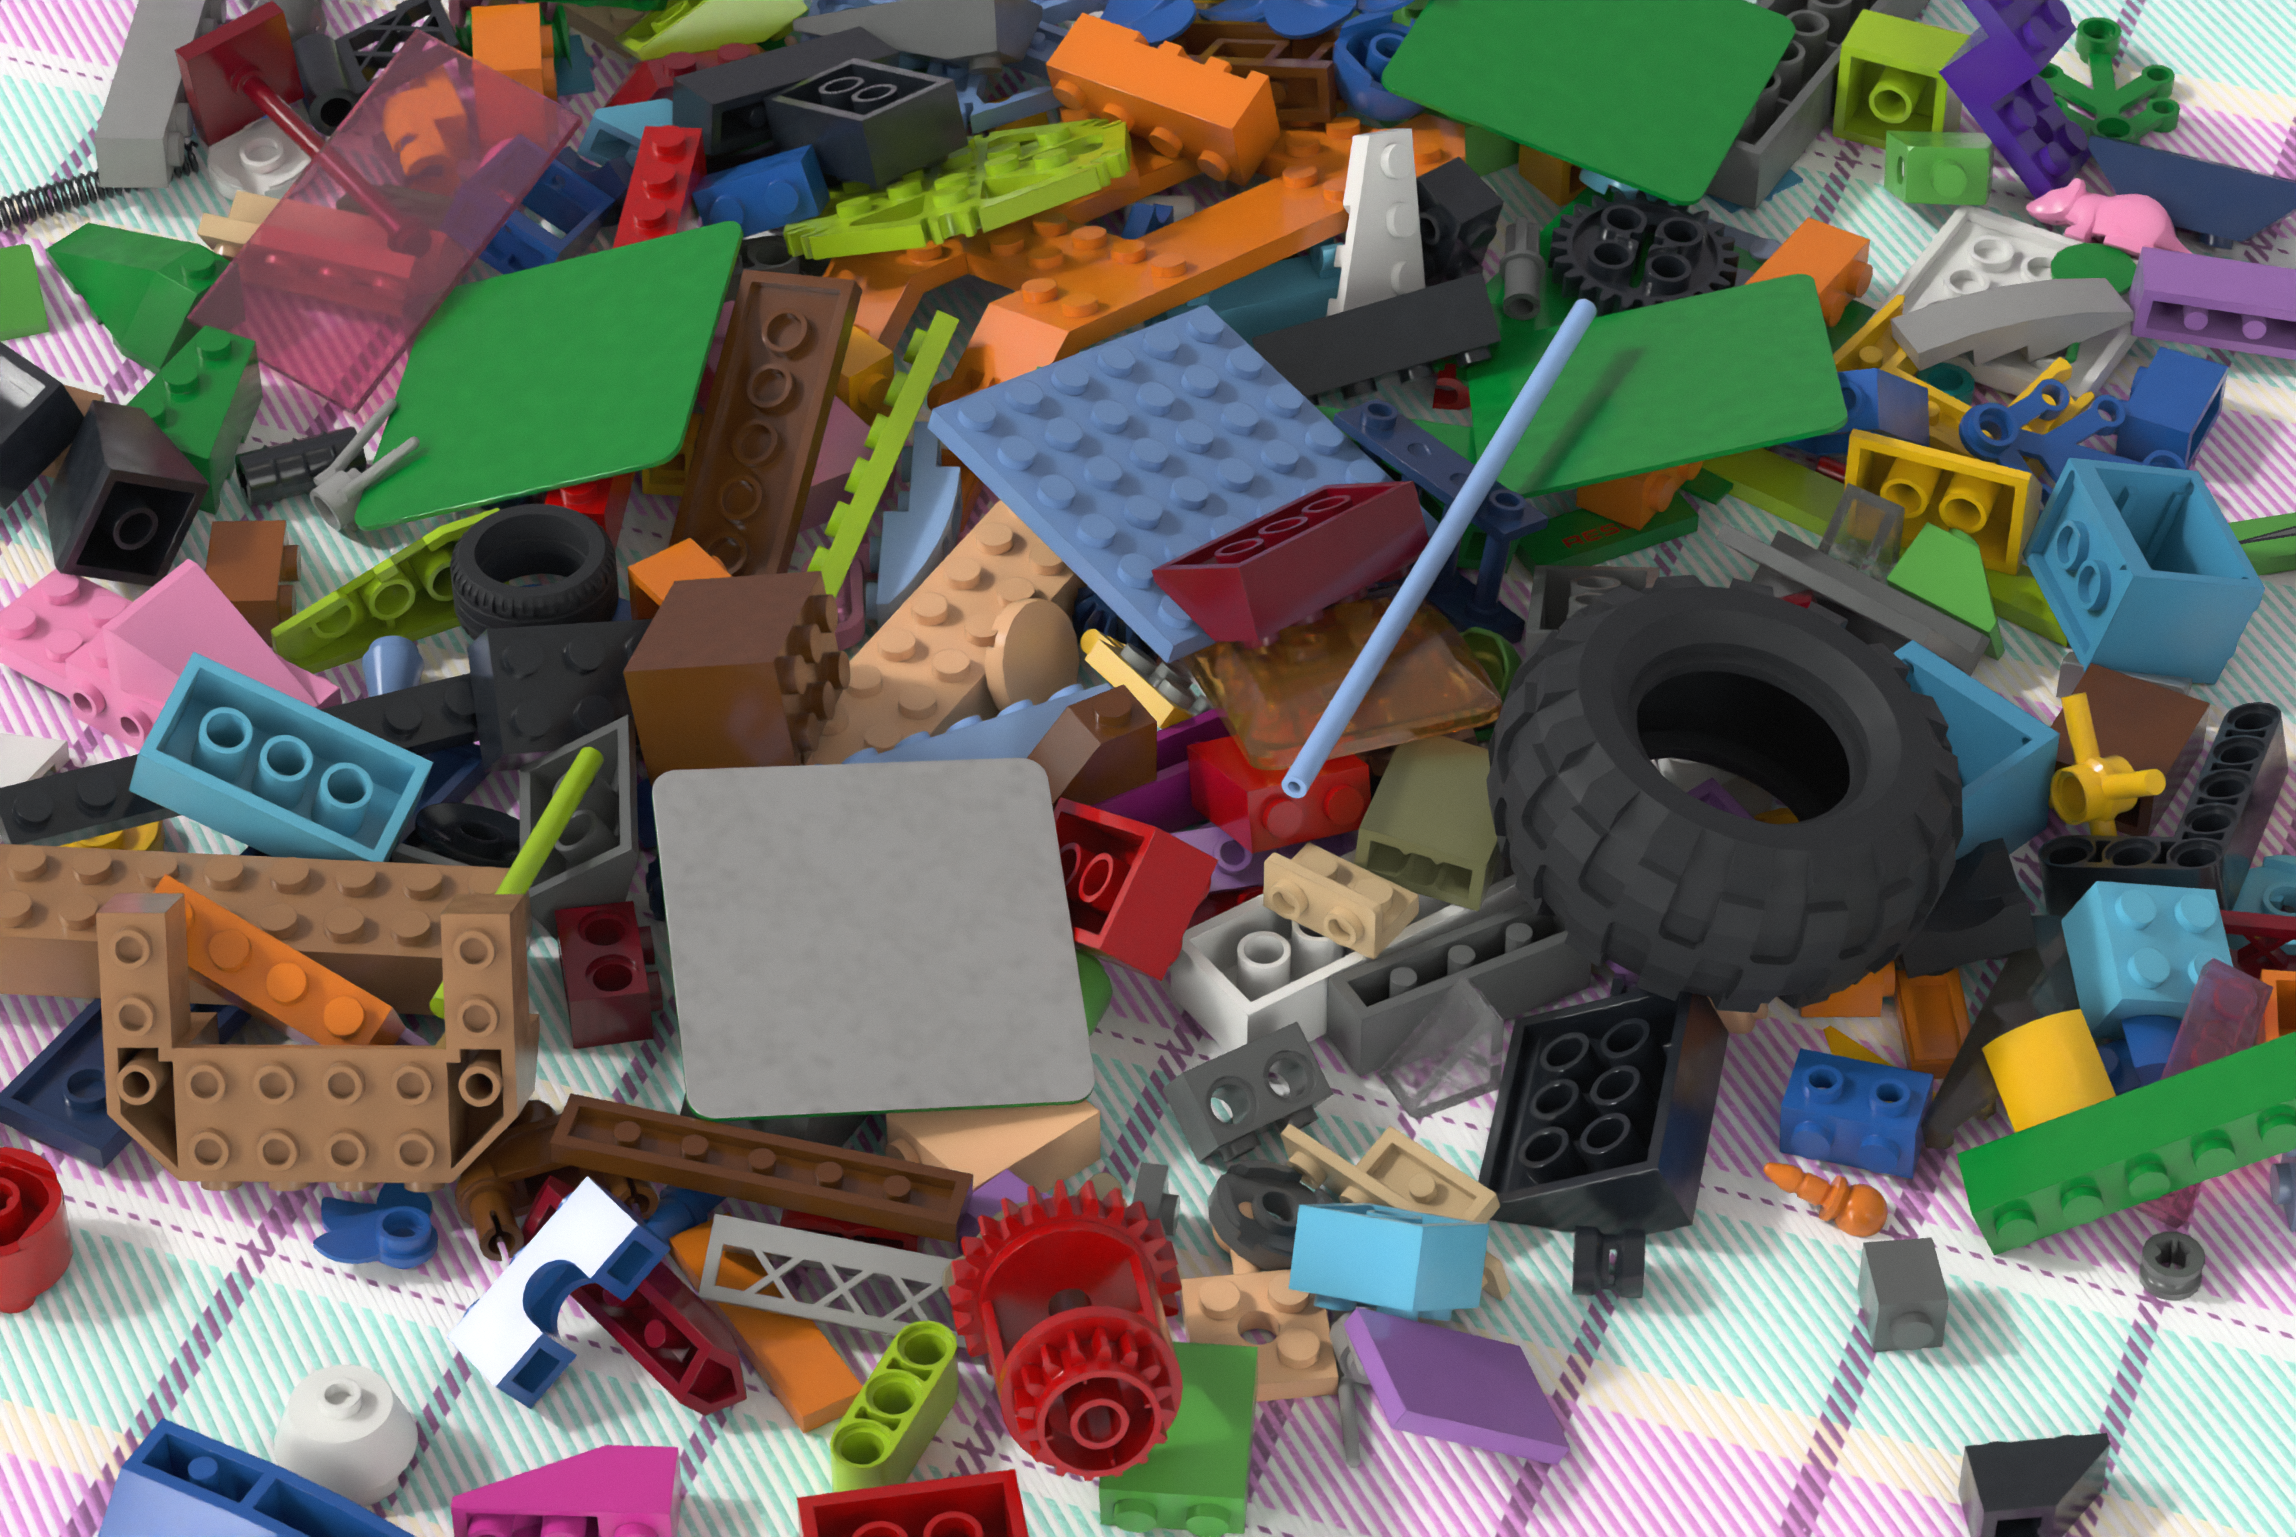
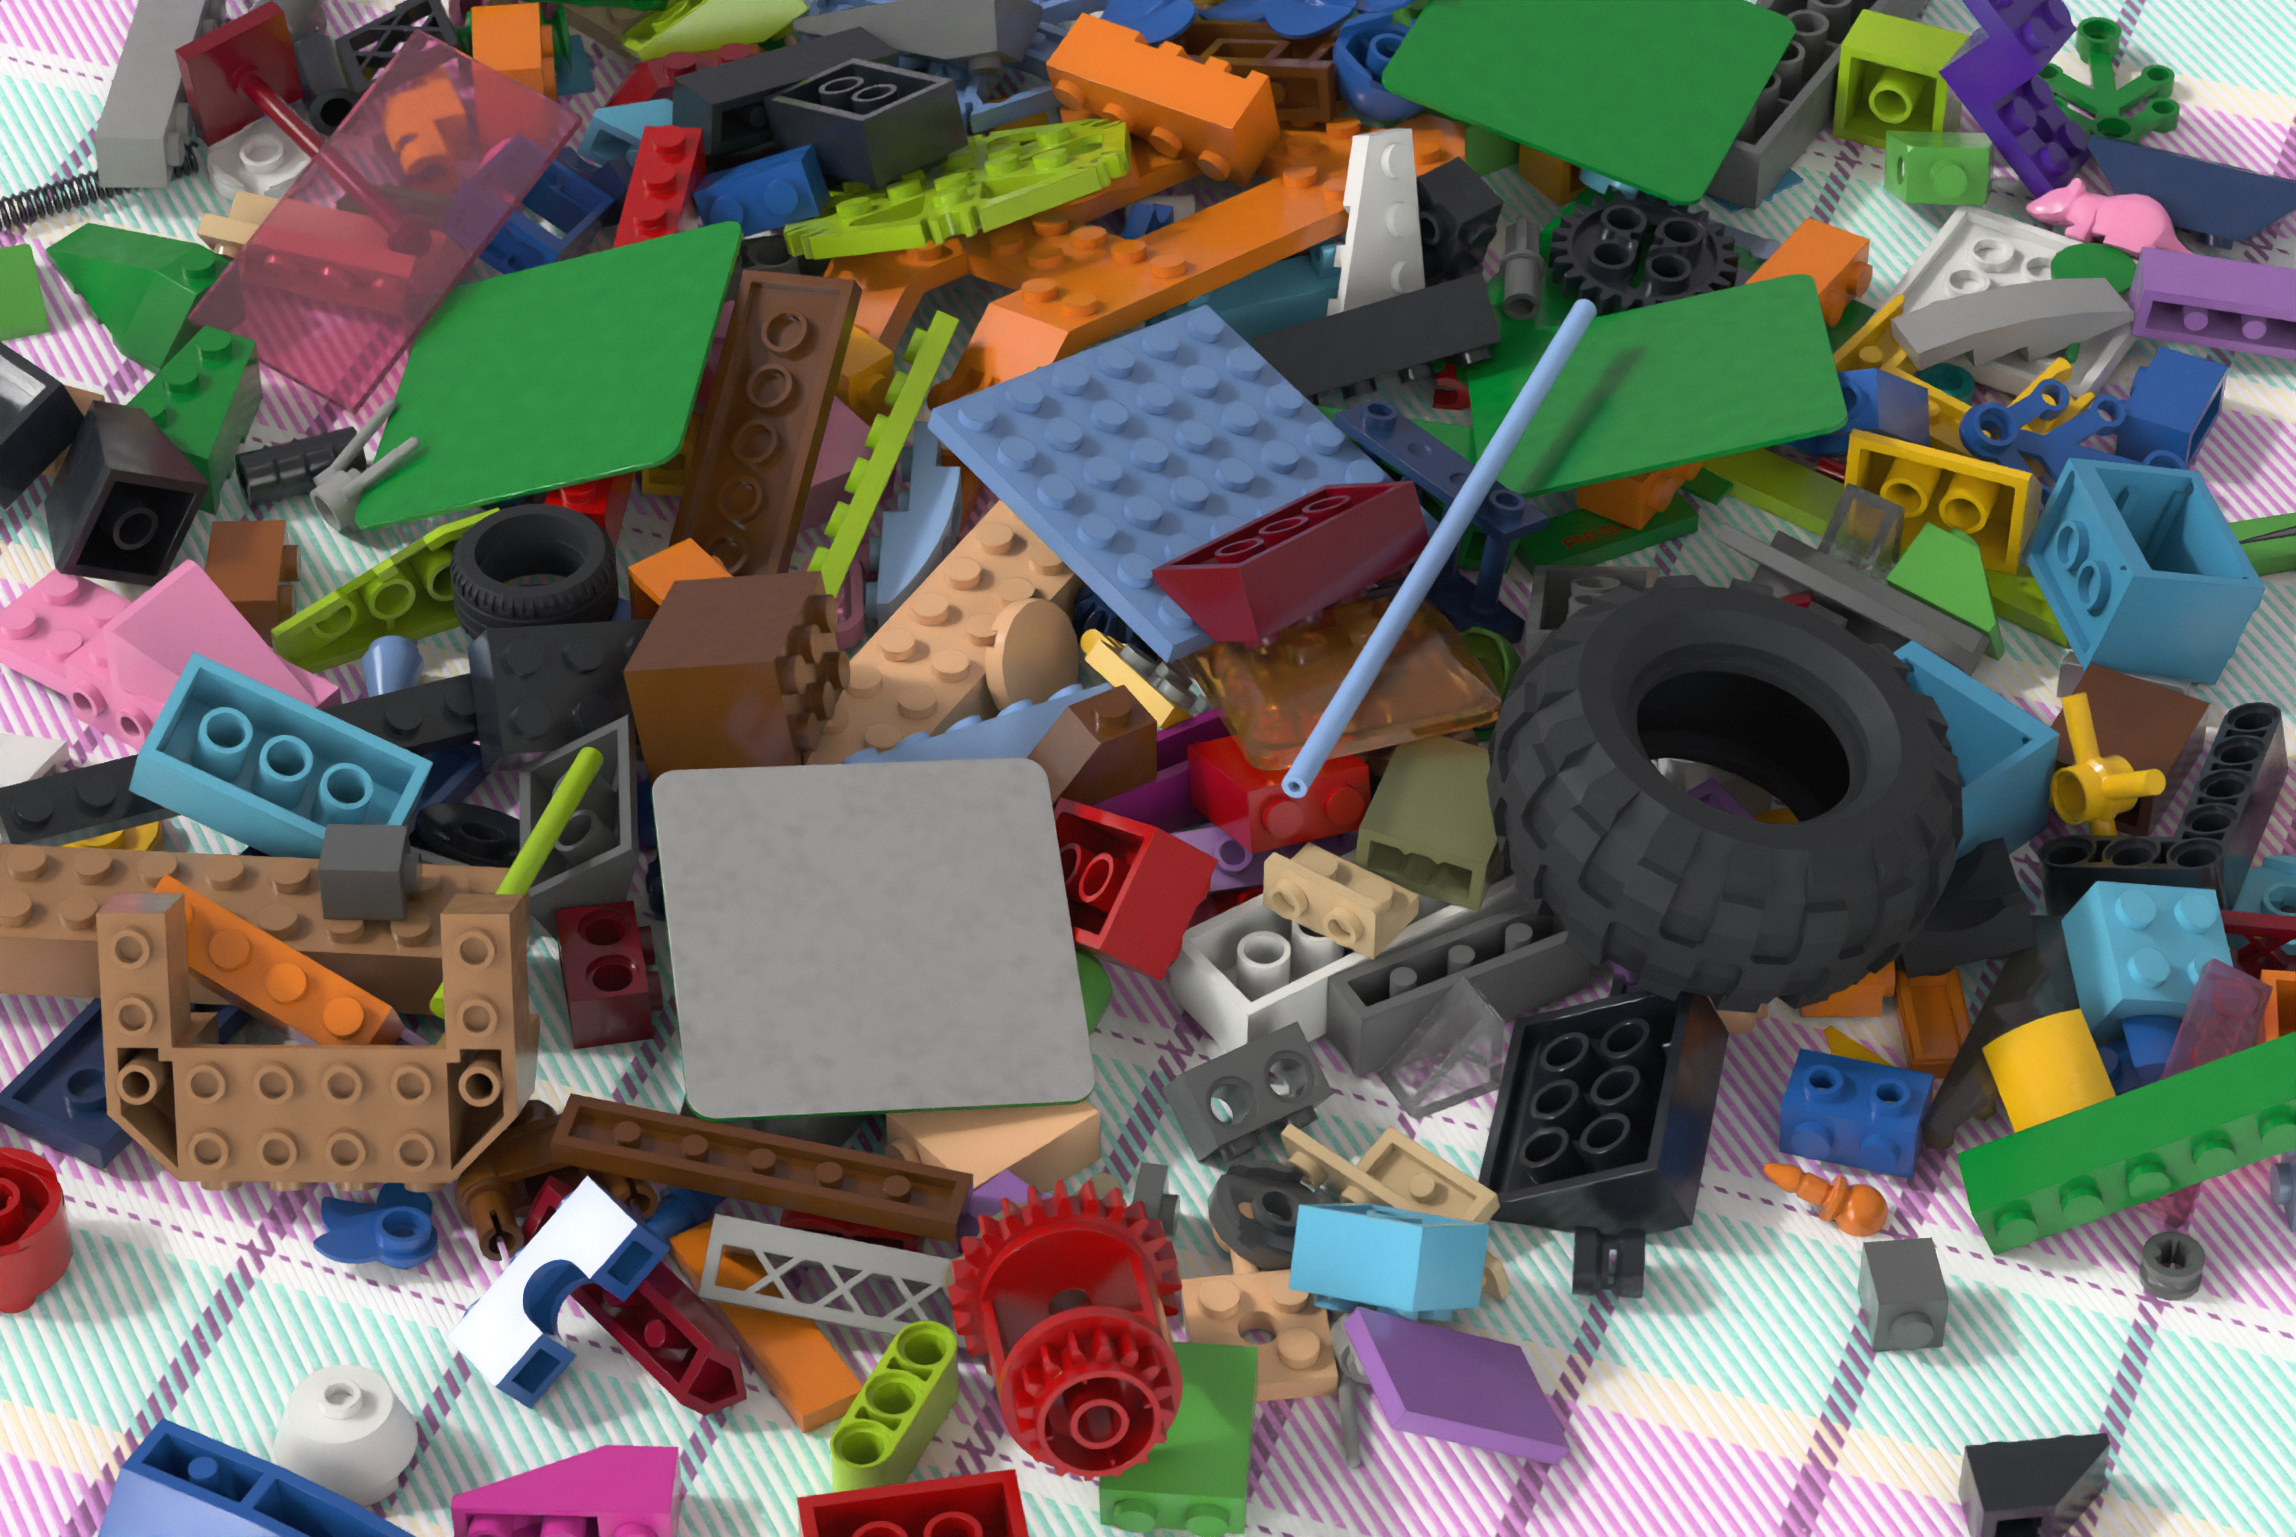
none -> dark grey brick [317,824,423,921]

